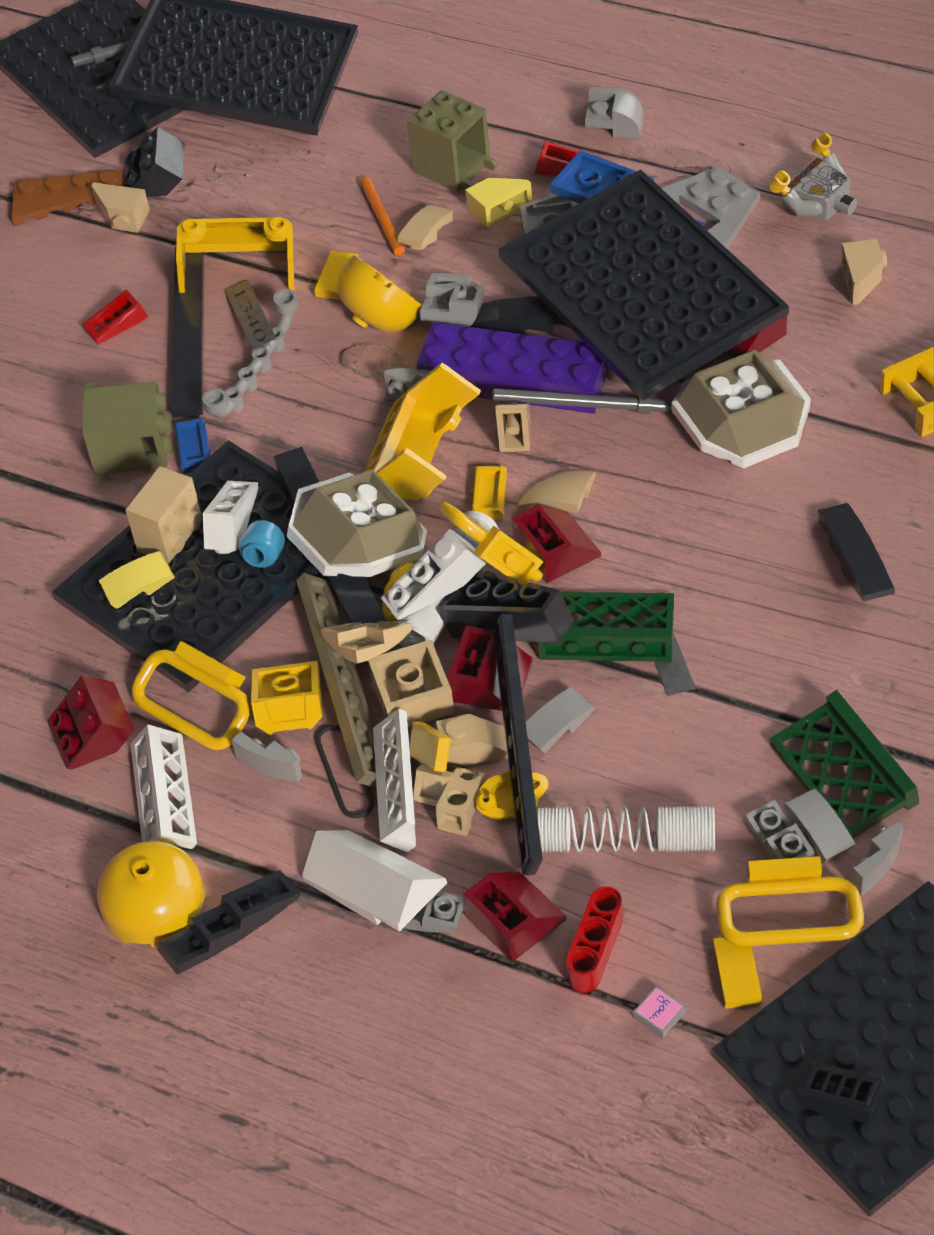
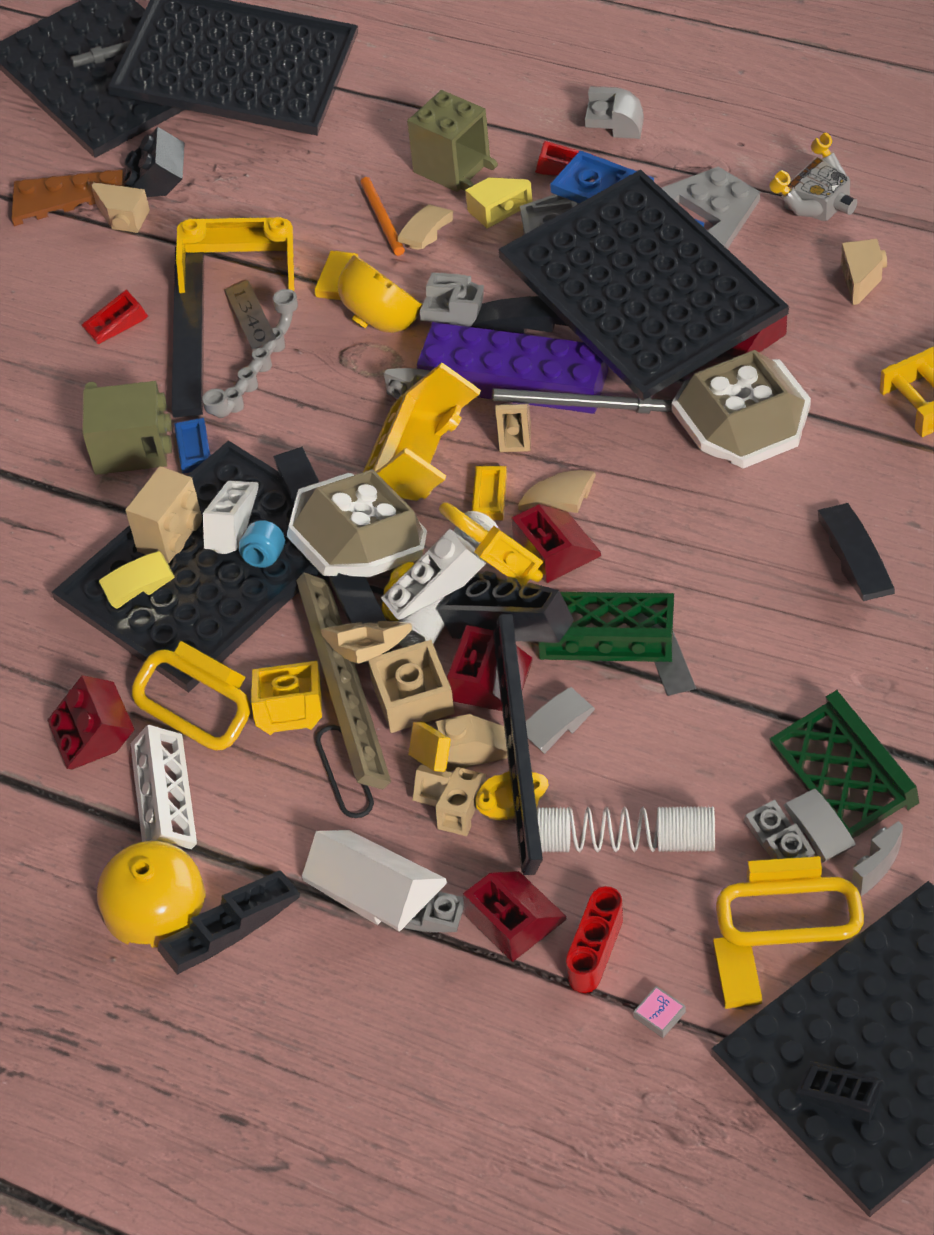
light grey slope [232,732,303,782] -> none
white fence [373,708,416,852] -> none

